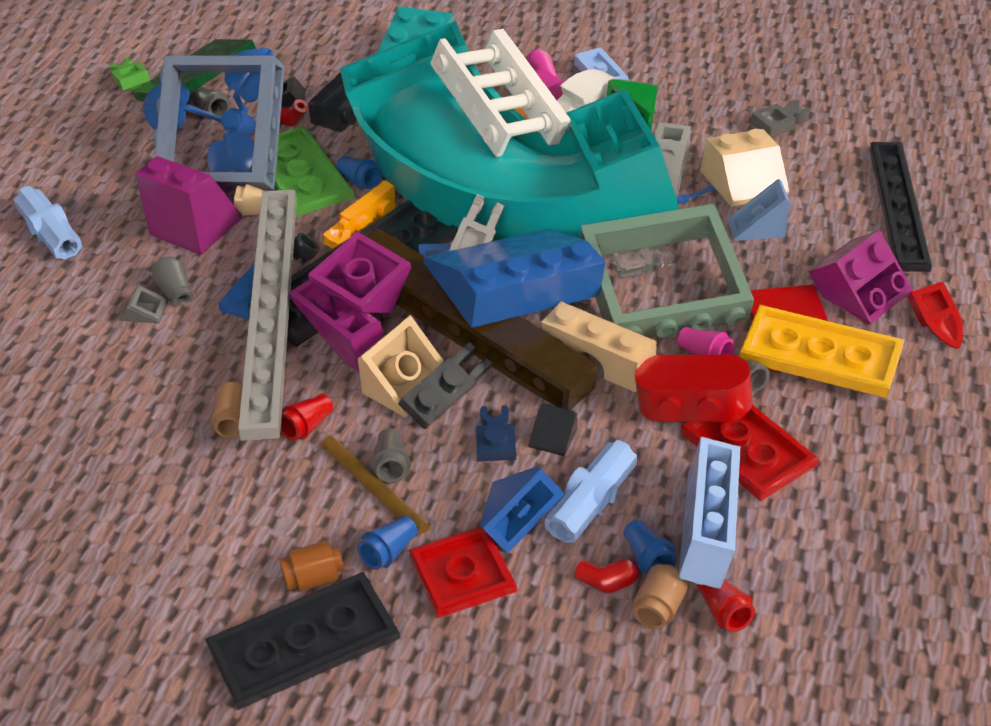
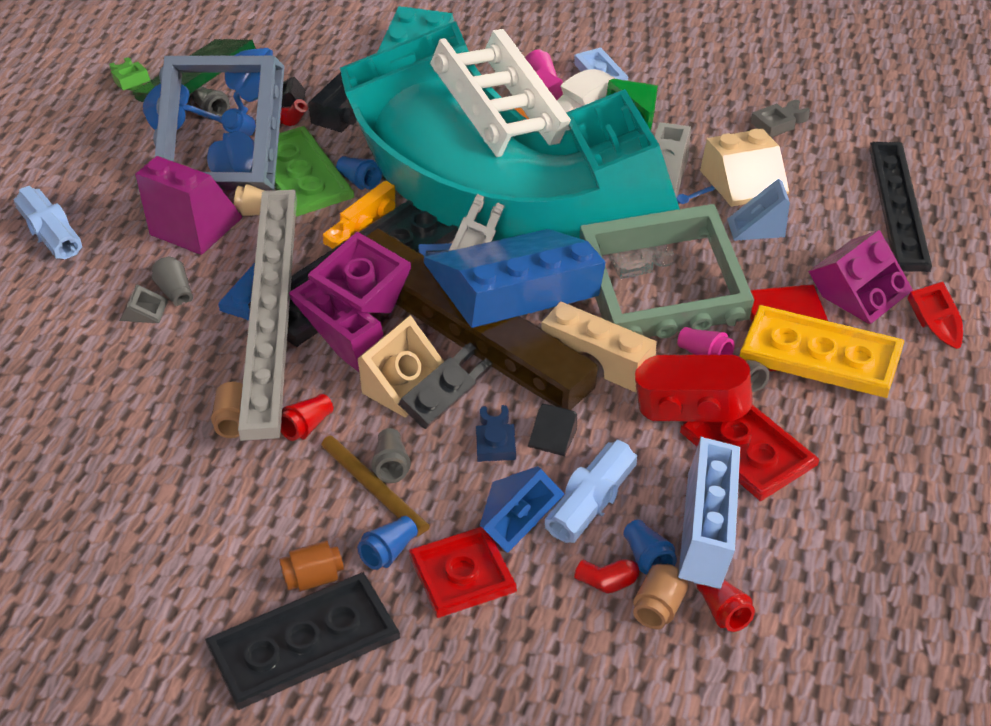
black hinge [293,233,320,262] -> none

